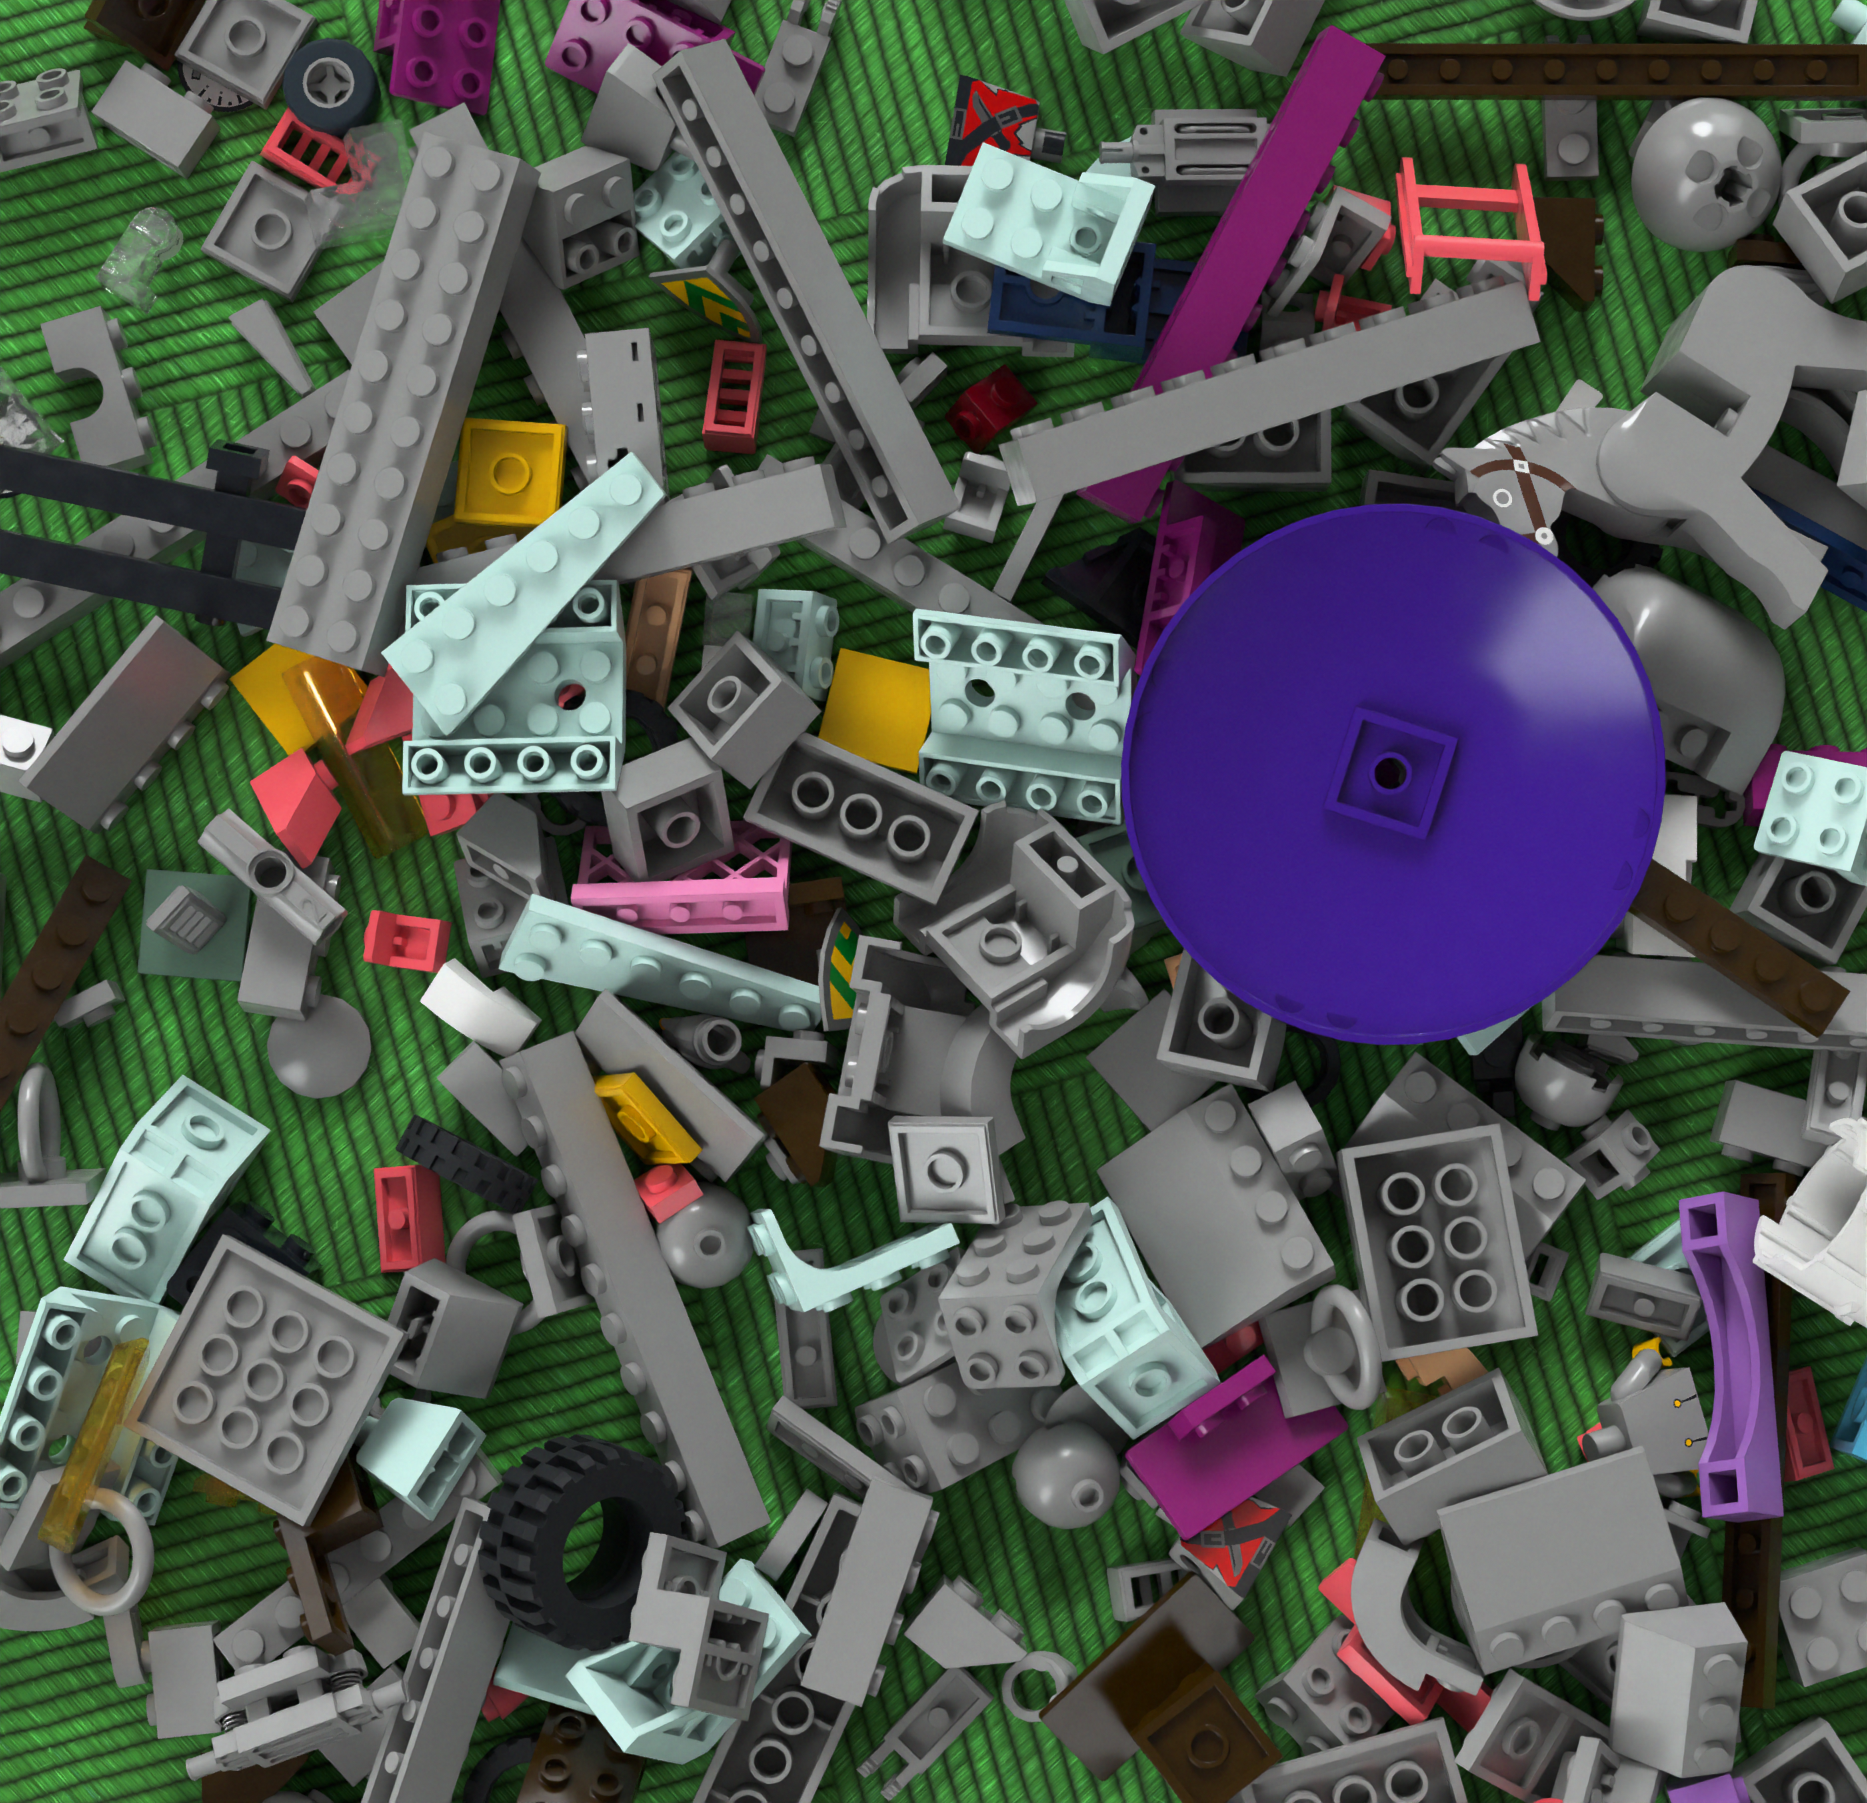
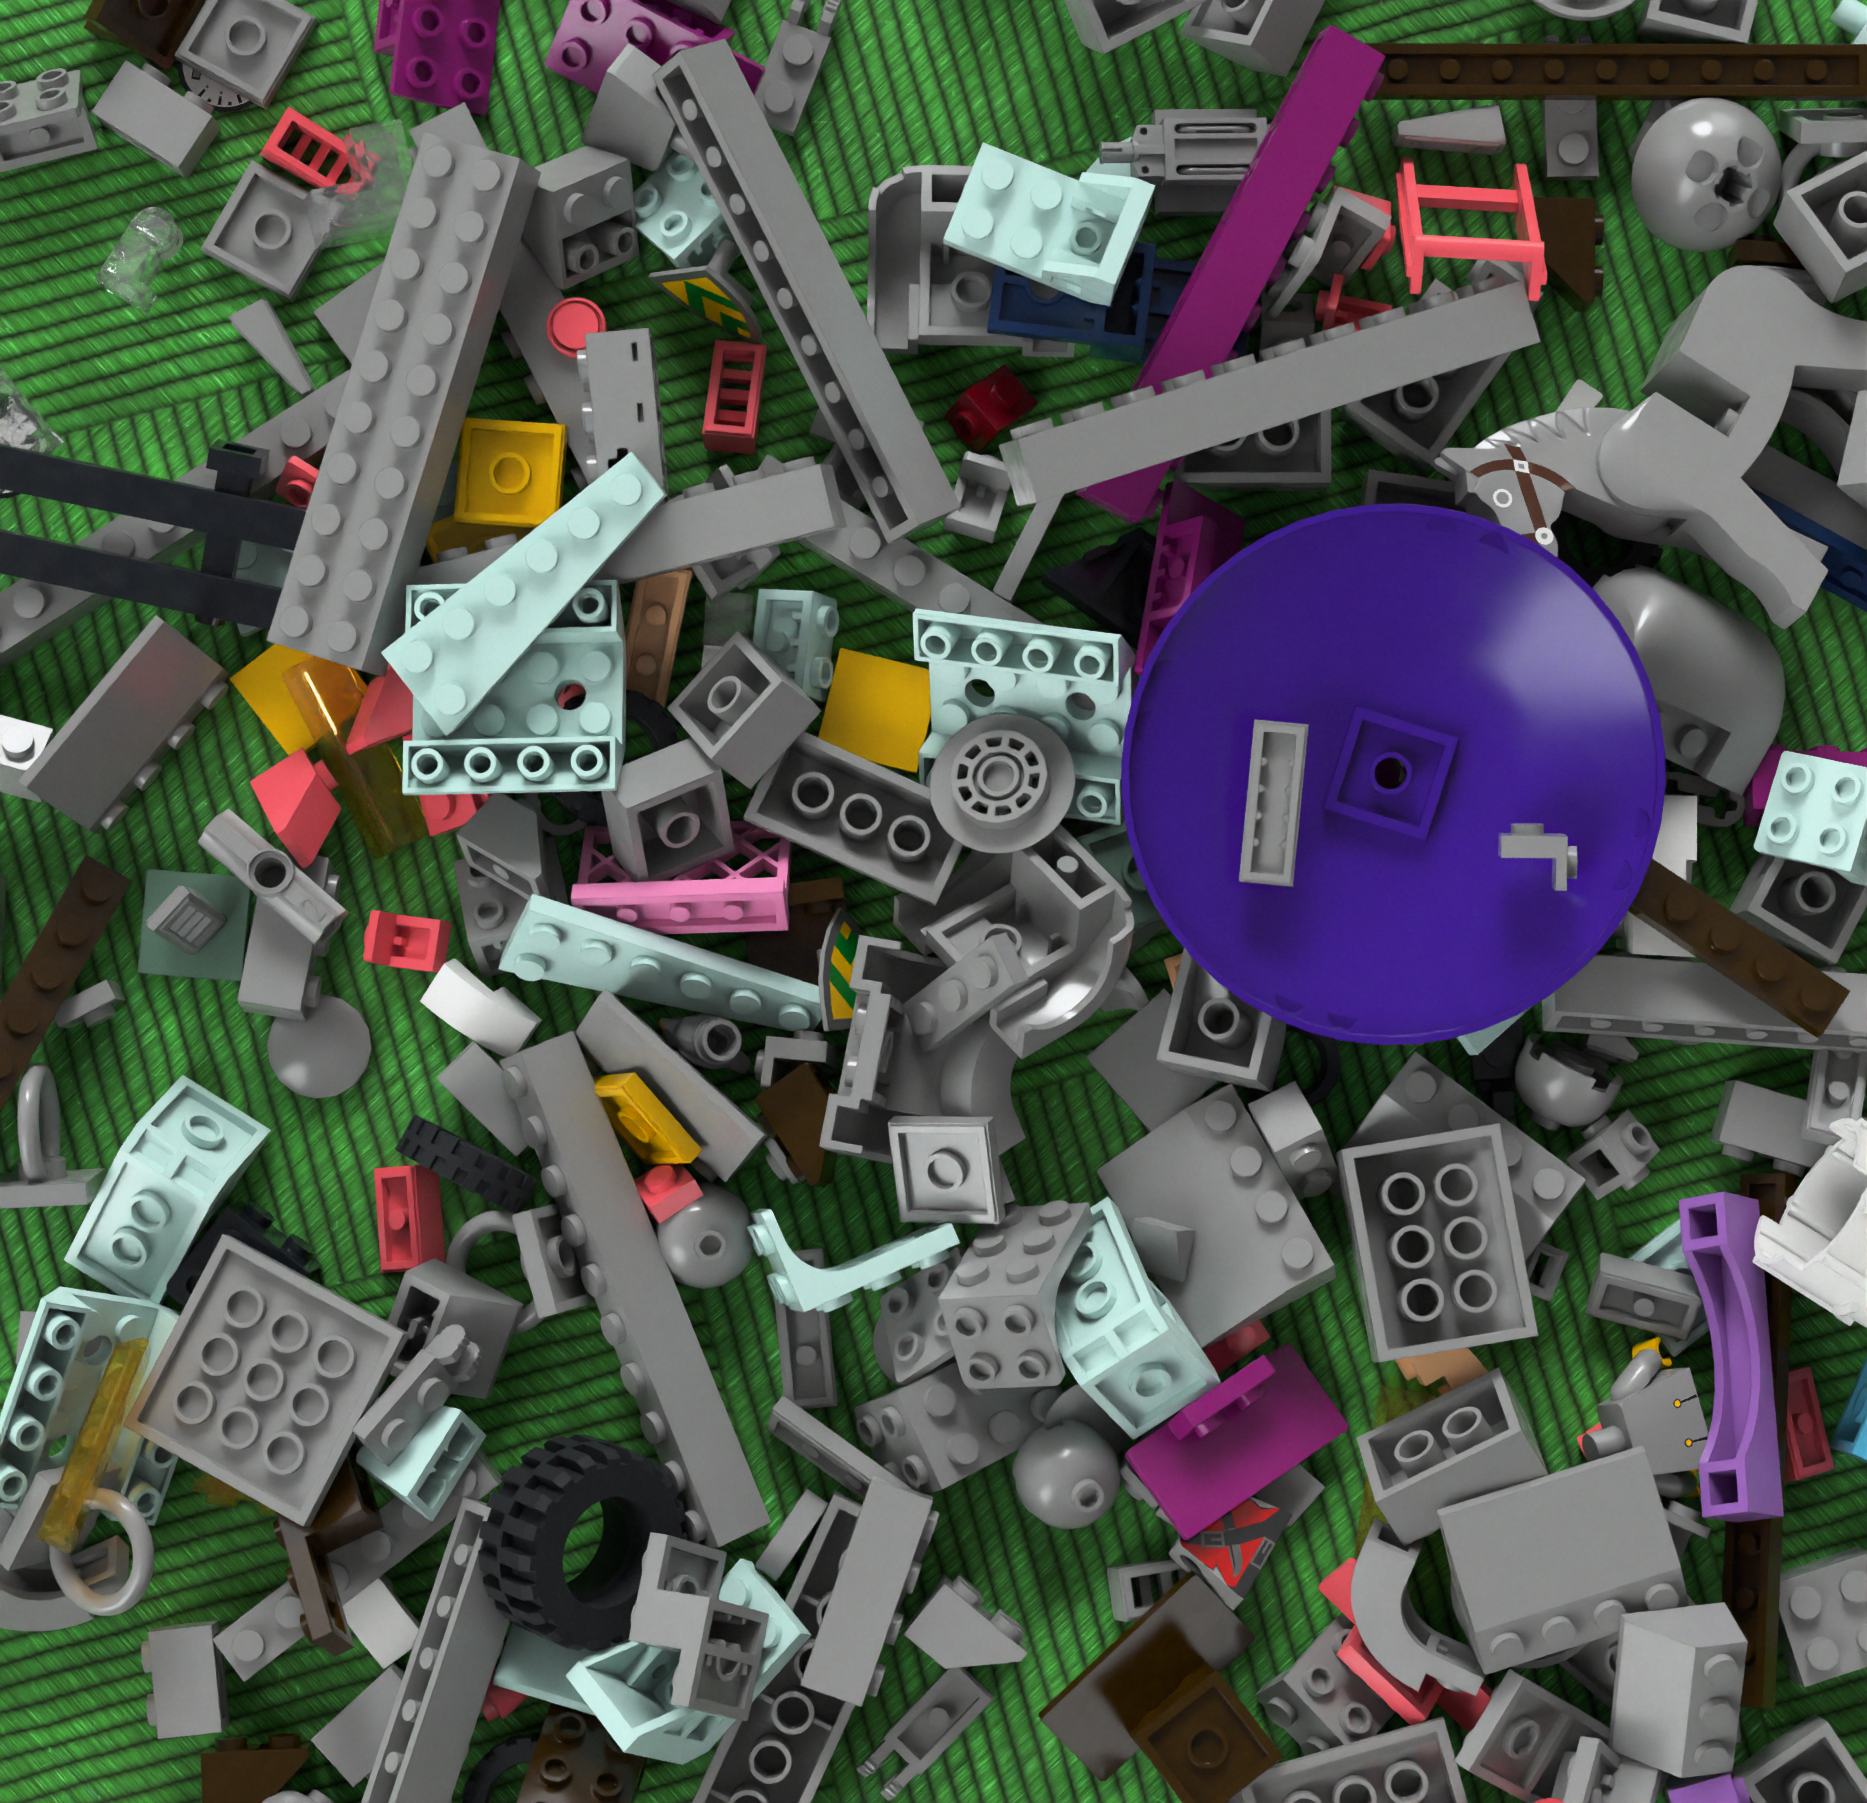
light grey arch [40,306,157,471] -> none
light grey beam [103,1590,149,1688] -> none
light grey piece [186,1645,411,1781] -> none
black wheel [282,38,381,139] -> none
light grey plate [896,352,947,410] -> none
torso [945,75,1066,166] -> none
light grey piece [1001,1651,1078,1722] -> none
light grey tile [1258,1284,1387,1419] -> none
none -> light grey hinge [352,1323,486,1467]
none -> coral piece [546,297,607,359]
none -> light grey plate [902,932,1029,1052]
none -> light grey wheel [930,714,1075,854]
none -> light grey slope [1132,1217,1195,1282]
none -> light grey plate [1239,719,1309,887]
none -> light grey slope [1391,104,1506,155]
none -> light grey bracket [1498,823,1578,891]

